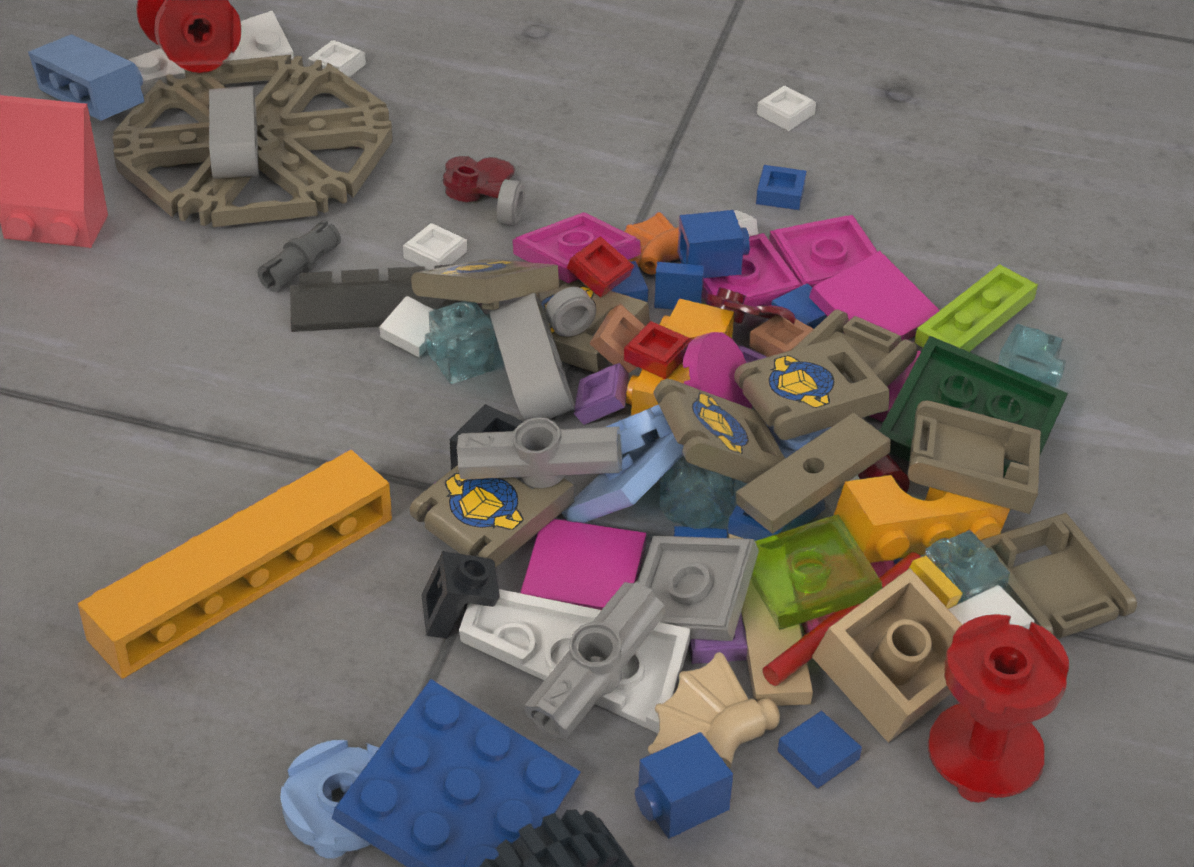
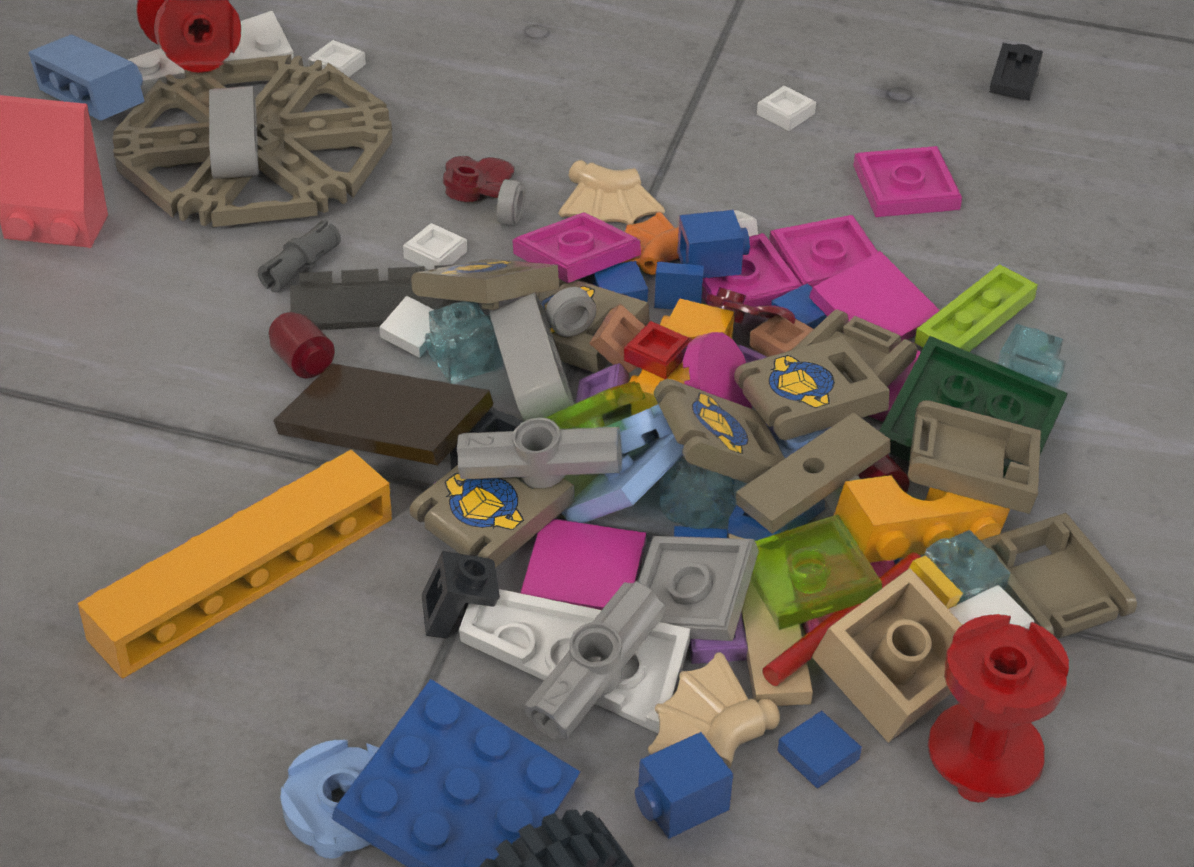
red tile [566,236,635,298] -> none
blue tile [756,165,807,210] -> none
none -> dark red brick [268,312,335,379]
none -> dark brown tile [273,363,494,466]
none -> clear neon green plate [545,381,646,429]
none -> tan arm [559,160,665,225]
none -> dark pink tile [853,146,962,217]
none -> black bracket [989,42,1043,101]

